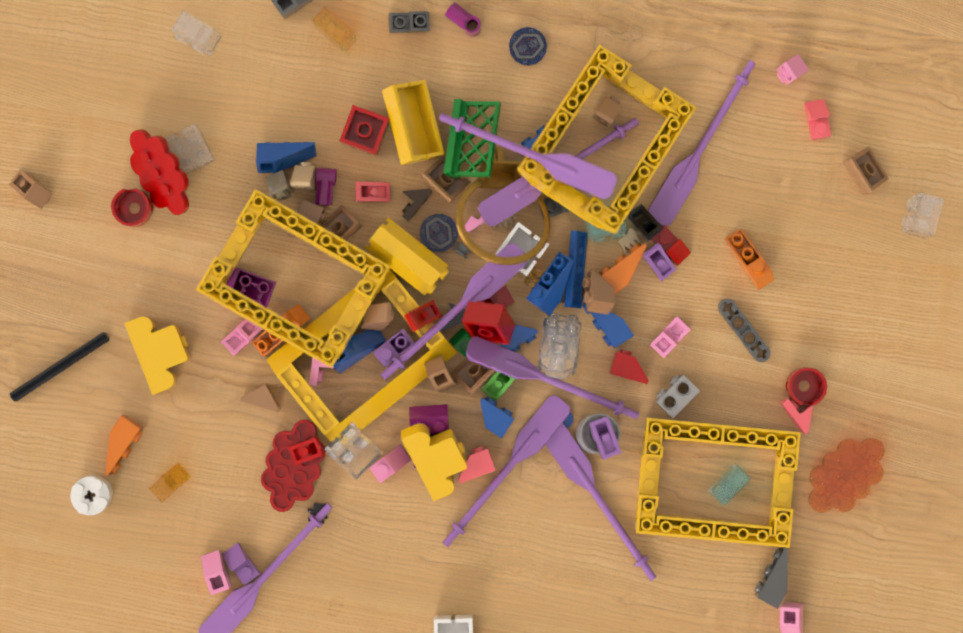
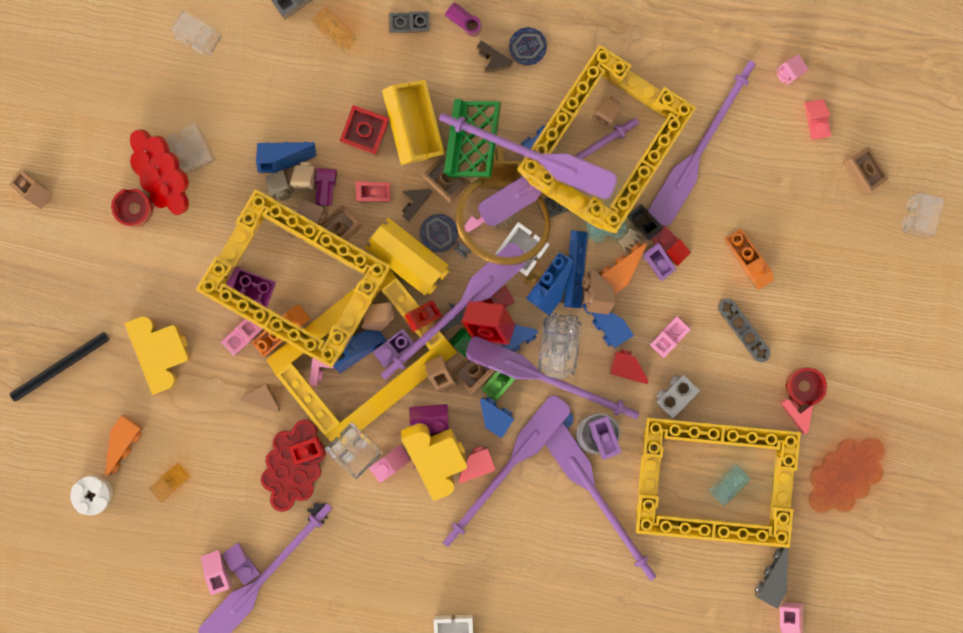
none -> dark brown slope [477,40,513,73]

